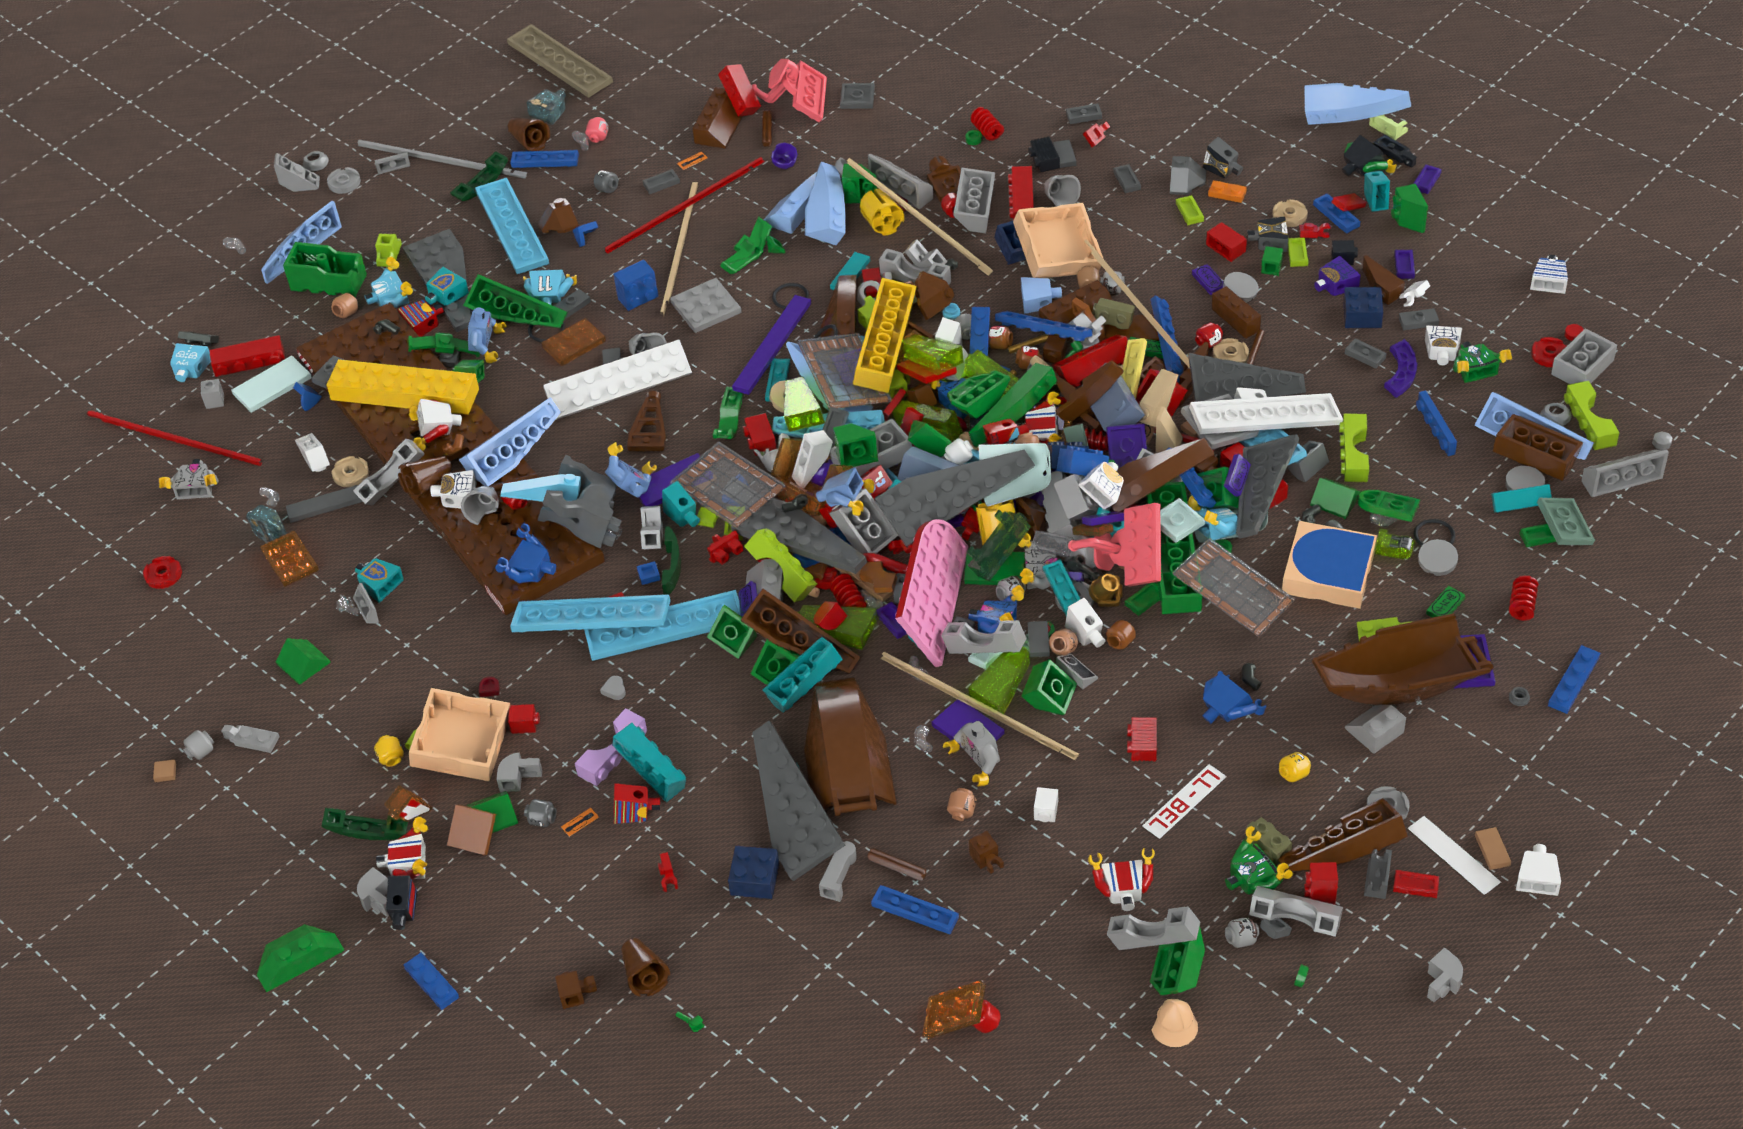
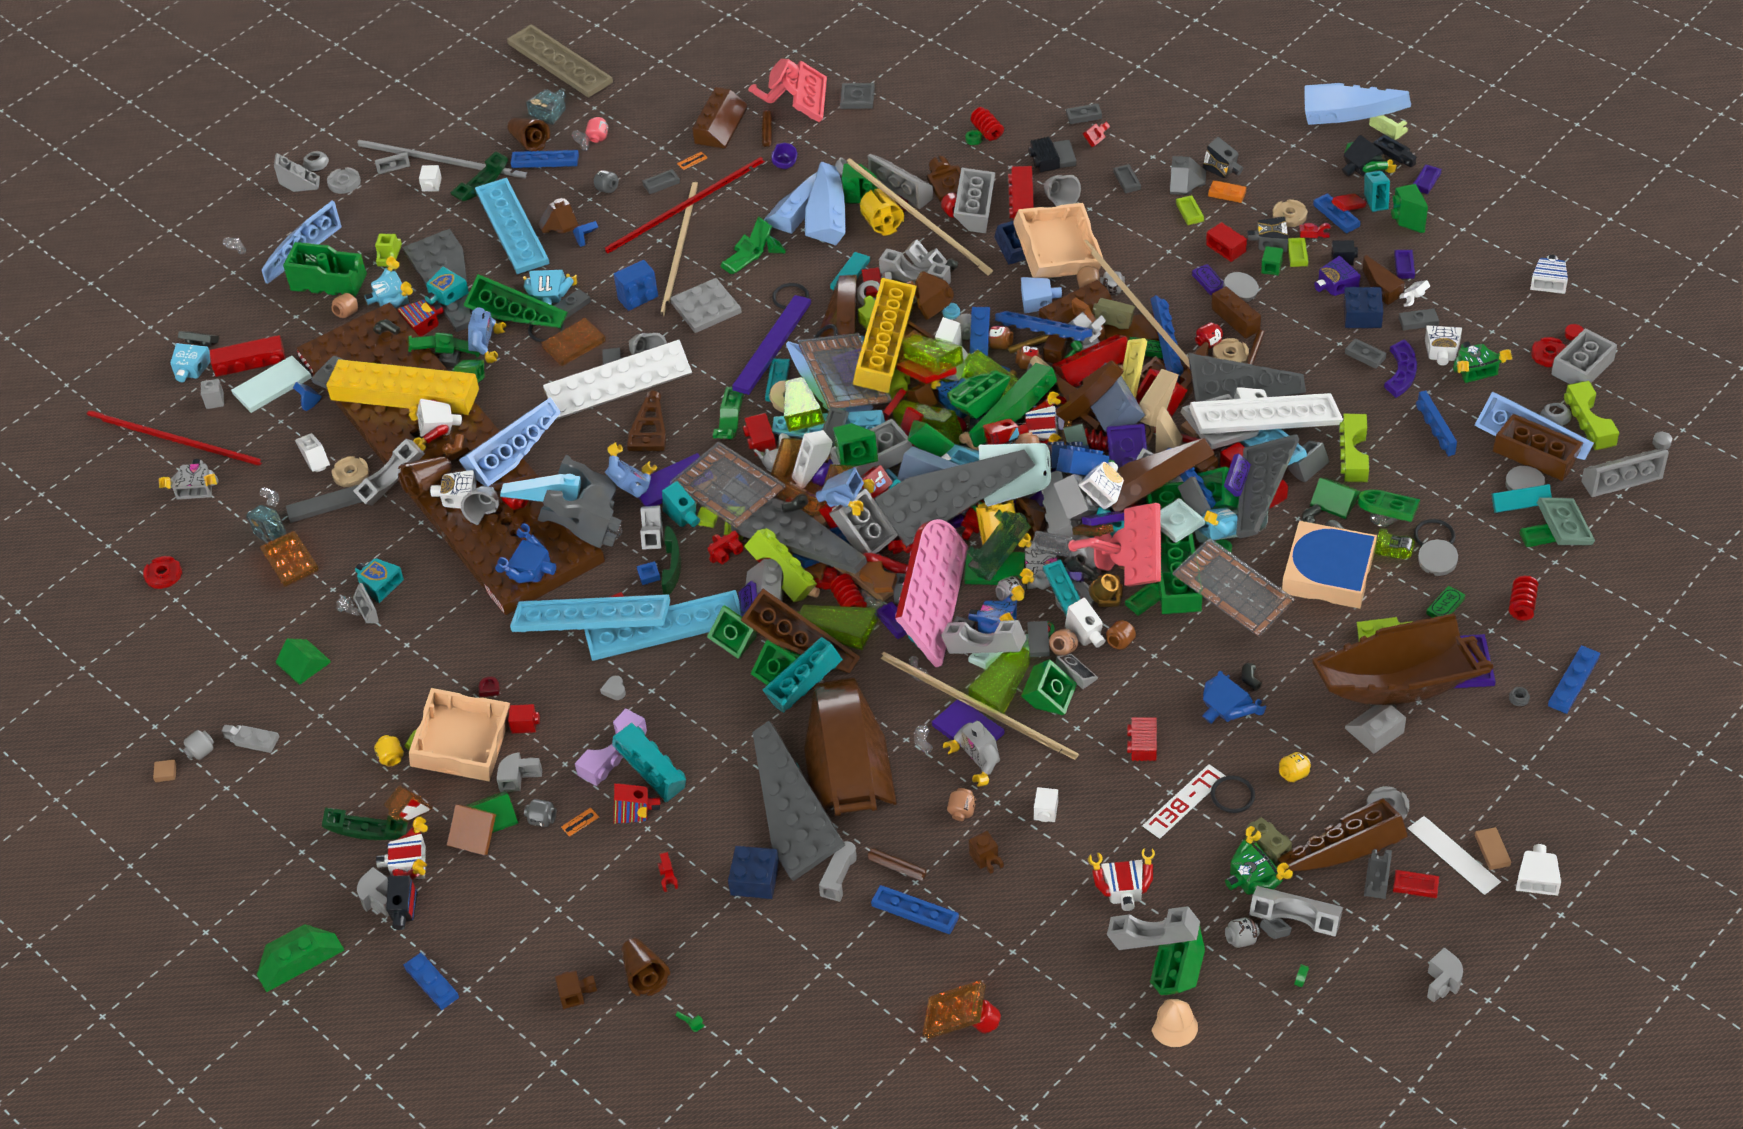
red brick [718,64,761,117] -> none
red brick [813,601,847,630] -> none
white head [944,438,973,465] -> none
red brick [1304,862,1338,905] -> none
none -> white brick [419,165,442,191]
none -> dark grey tile [1178,477,1211,517]
none -> black tyre [1211,775,1255,813]

